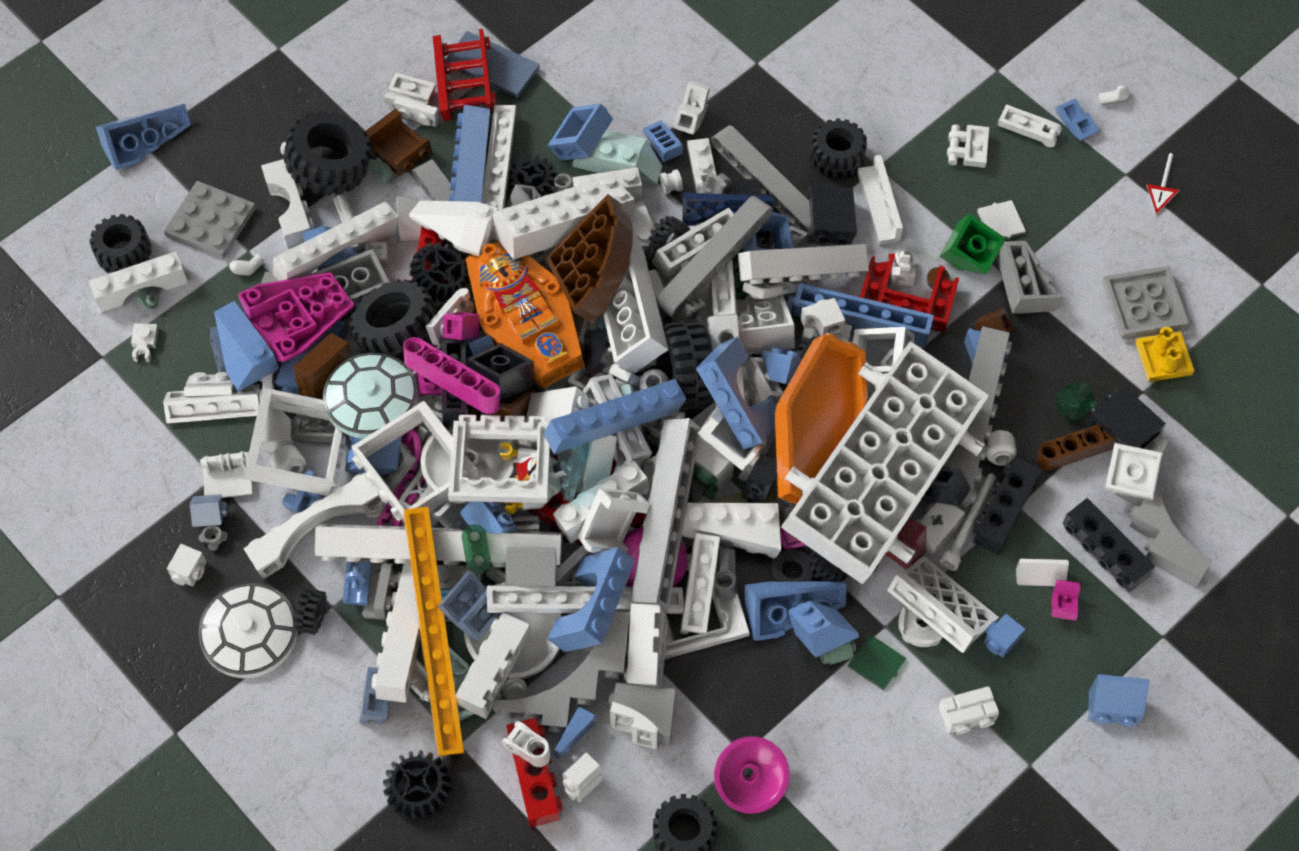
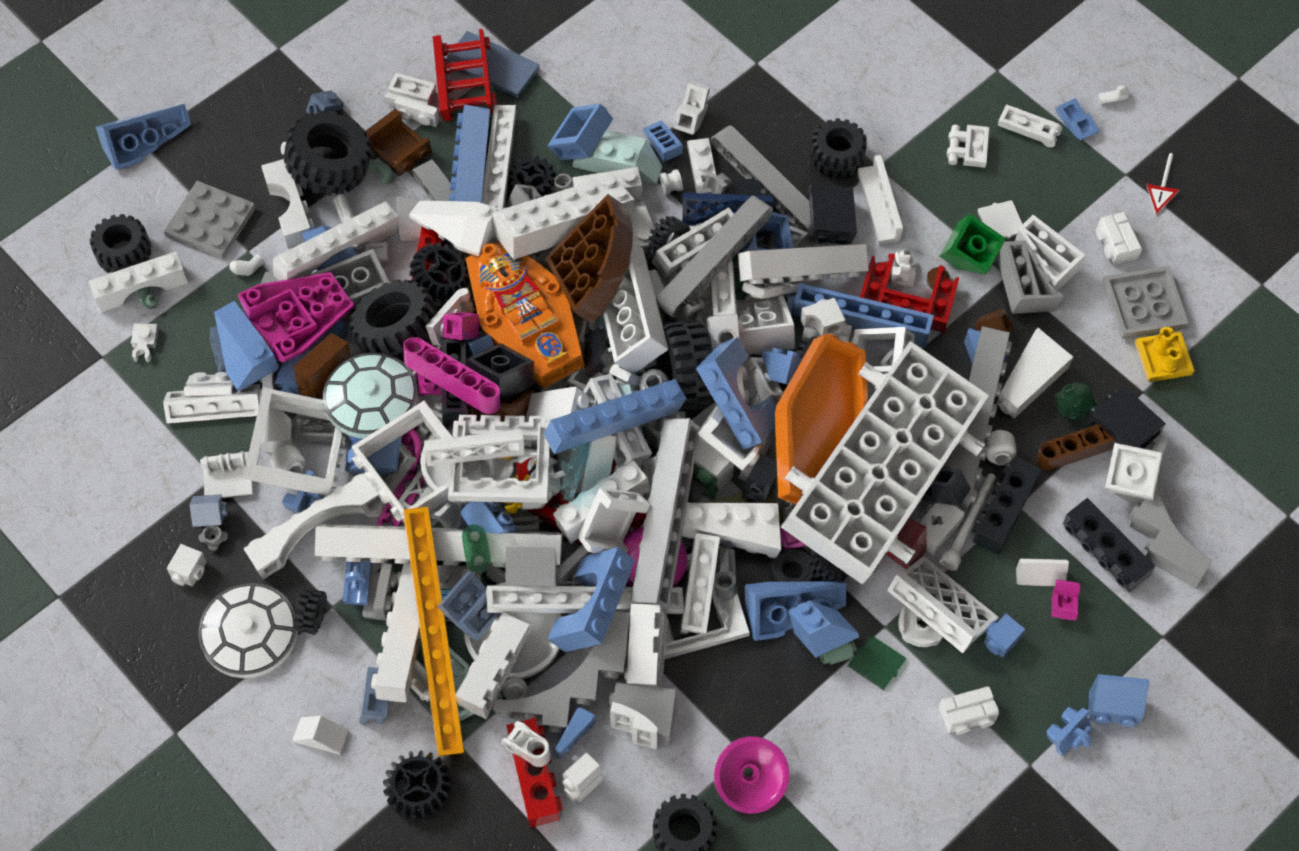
none -> white slope [293,716,349,755]
none -> sand blue bracket [306,90,344,114]
none -> white fence [424,429,525,466]
none -> white slope [997,328,1073,418]
none -> white wedge [1015,215,1085,291]
none -> medium blue hips [1047,707,1092,756]
none -> white brick [1096,212,1142,265]

